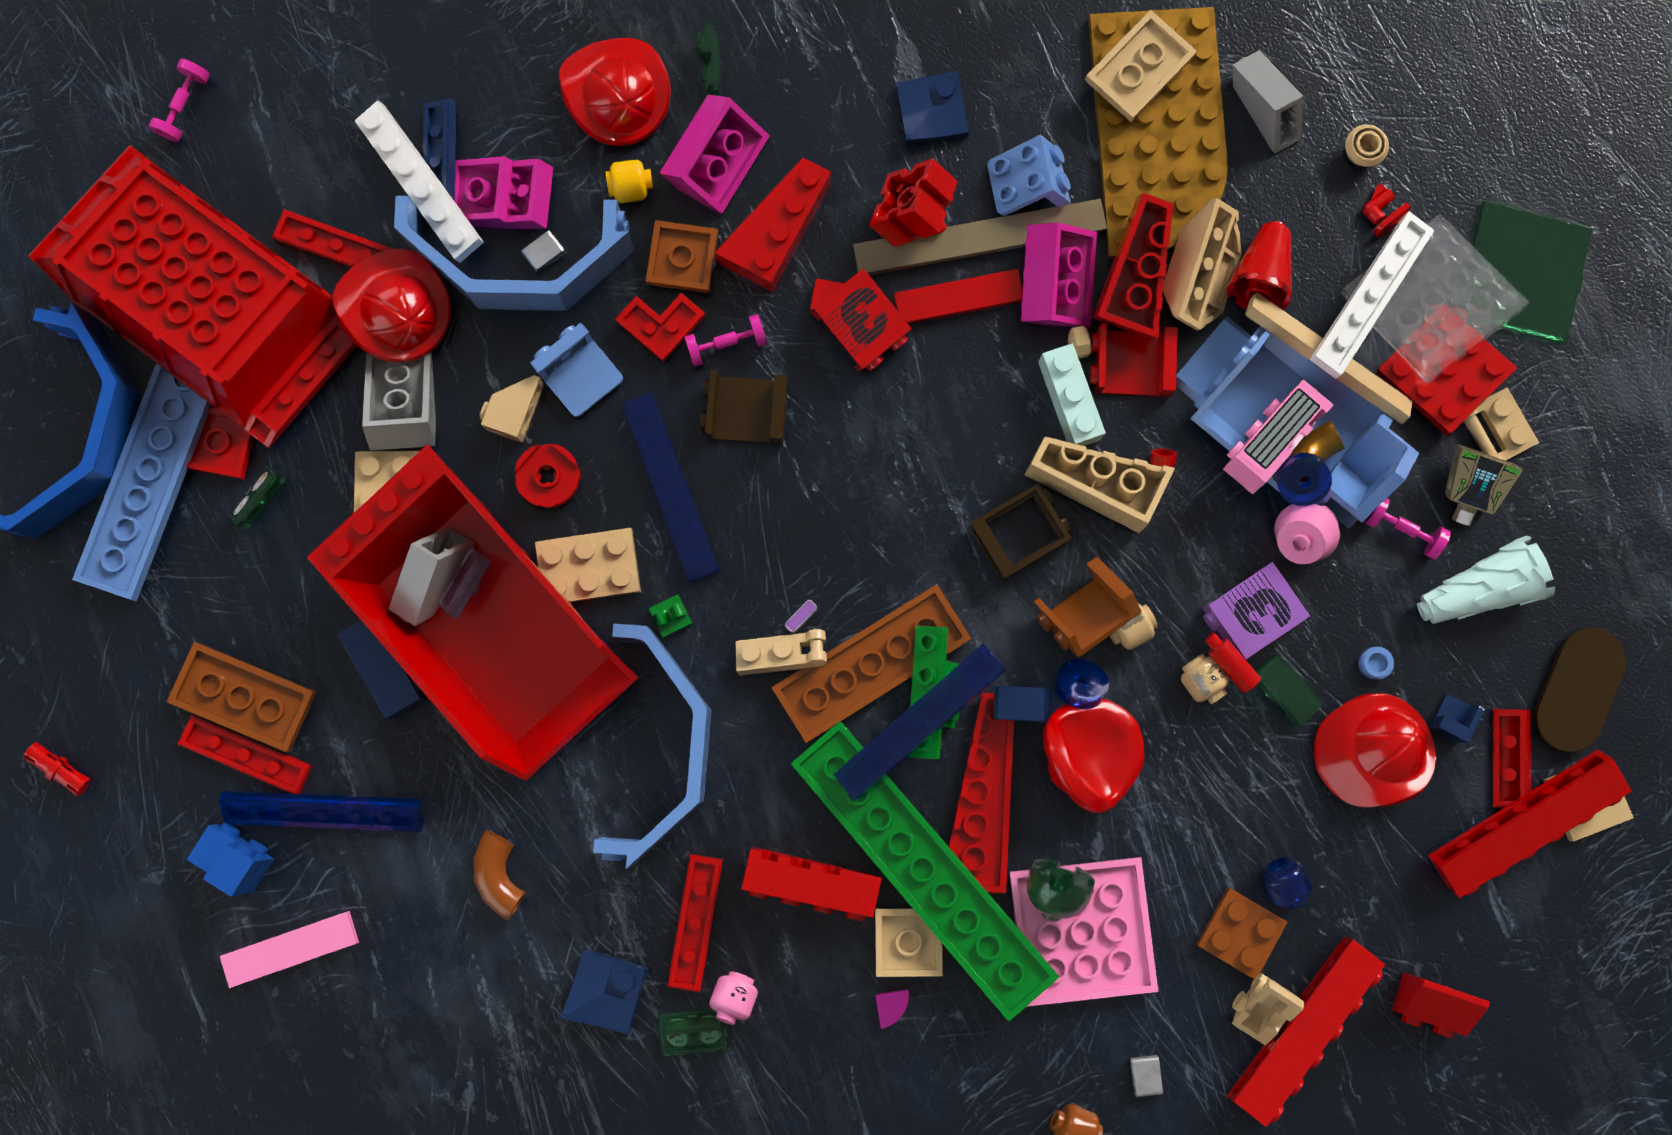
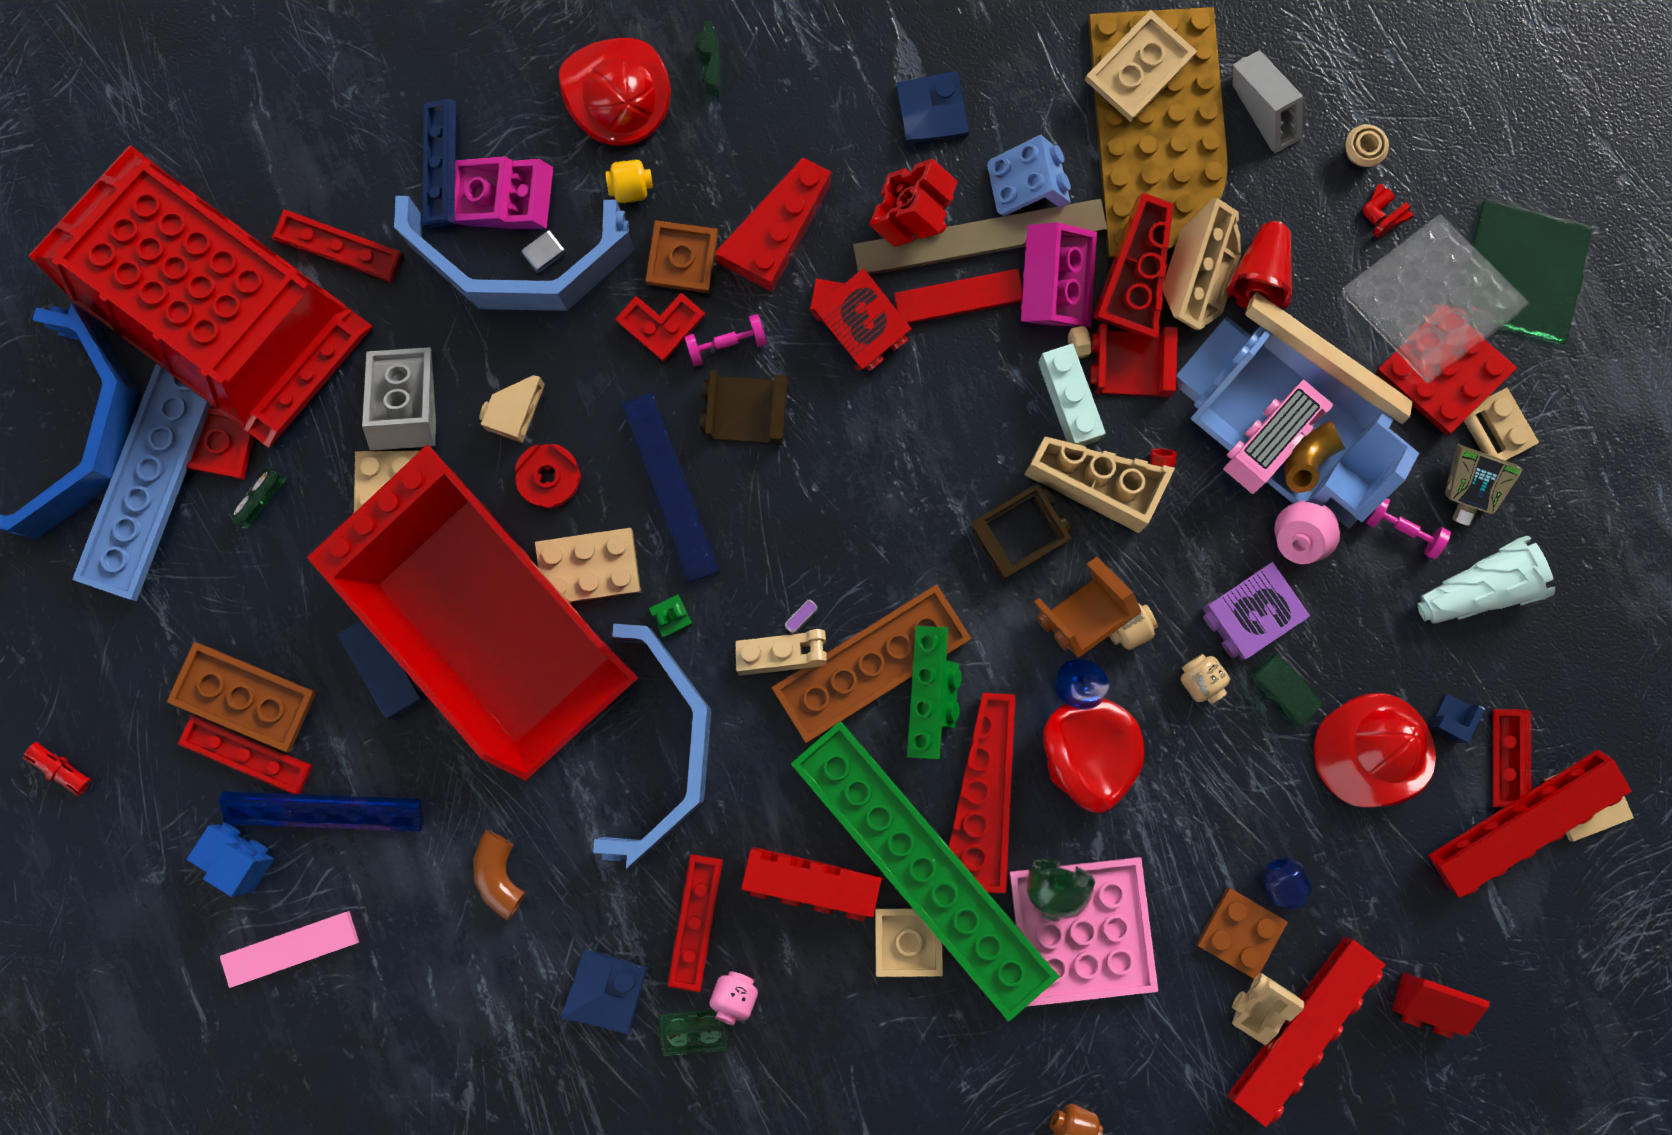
dark pink wheel [148,59,210,142] -> none
red piece [332,249,451,363] -> none
white plate [355,100,484,263] -> none
light grey slope [389,527,475,626] -> none
plate [438,548,491,619] -> none
medium blue bracket [531,323,623,417] -> none
dark pink slope [660,95,770,214] -> none
clear blue plate [833,643,1007,800] -> none
magenta tile [875,989,909,1029] -> none
dark blue slope [993,686,1052,723] -> none
flat silver piece [1130,1055,1163,1097] -> none
red cylinder [1204,632,1261,693] -> none
clear blue piece [1276,453,1332,506] -> none
white plate [1310,212,1434,379] -> none
medium blue tile [1358,647,1394,680] -> none
dark brown tile [1533,628,1626,752] -> none

